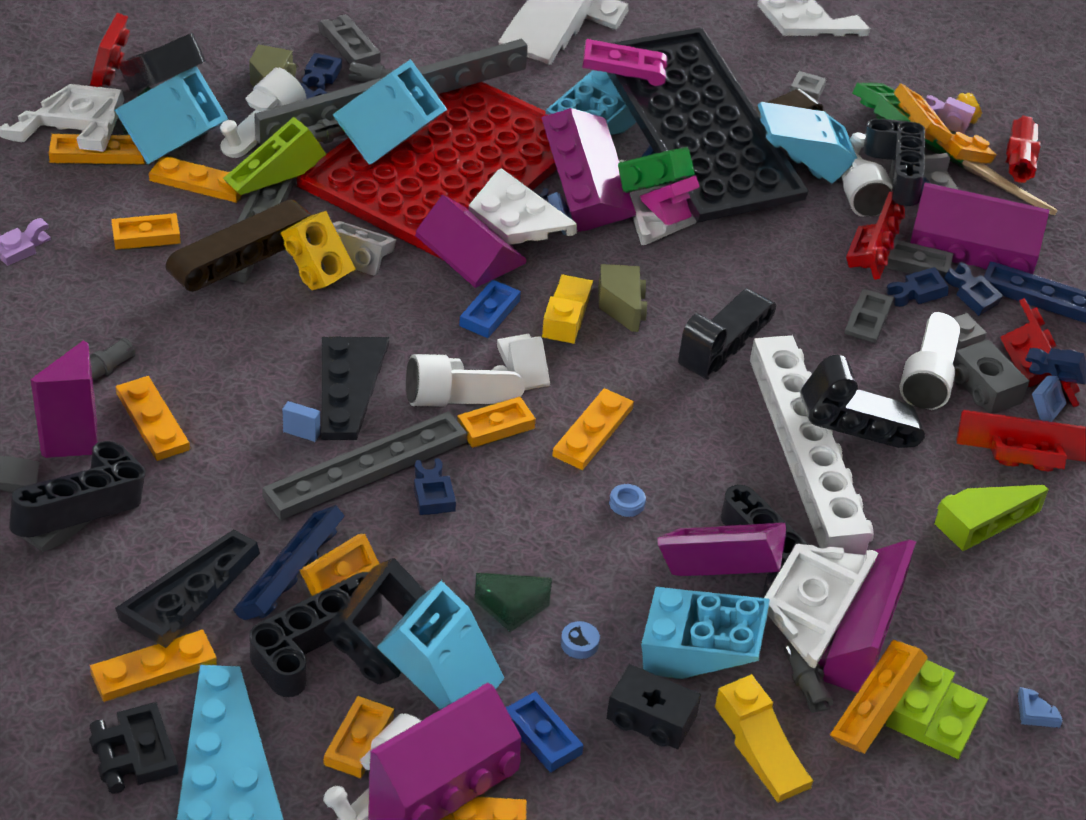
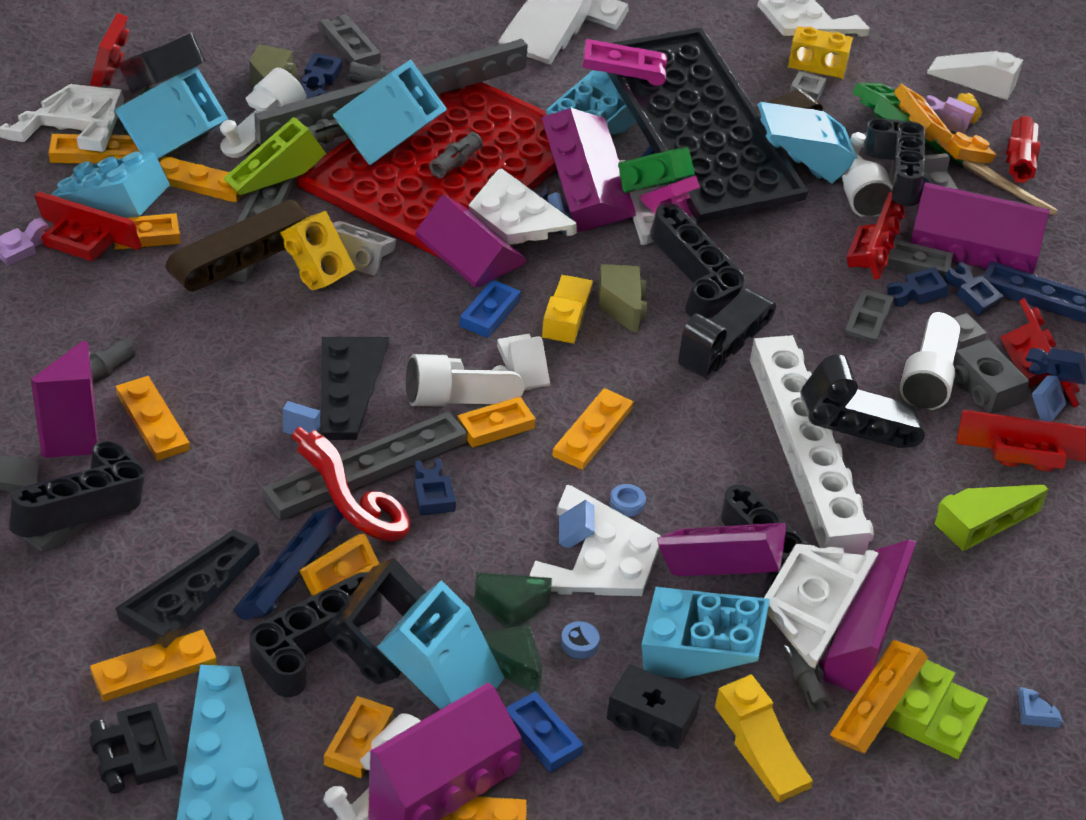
none -> red bracket [34,191,142,261]
none -> medium azure slope [51,152,170,218]
none -> red plant [291,426,411,542]
none -> dark grey pin [429,132,483,178]
none -> clear green slope [482,625,543,693]
none -> white wing [525,485,660,596]
none -> medium blue tile [559,499,595,548]
none -> black beam [650,203,745,318]
none -> yellow brick [788,26,853,79]
none -> white slope [927,51,1023,100]

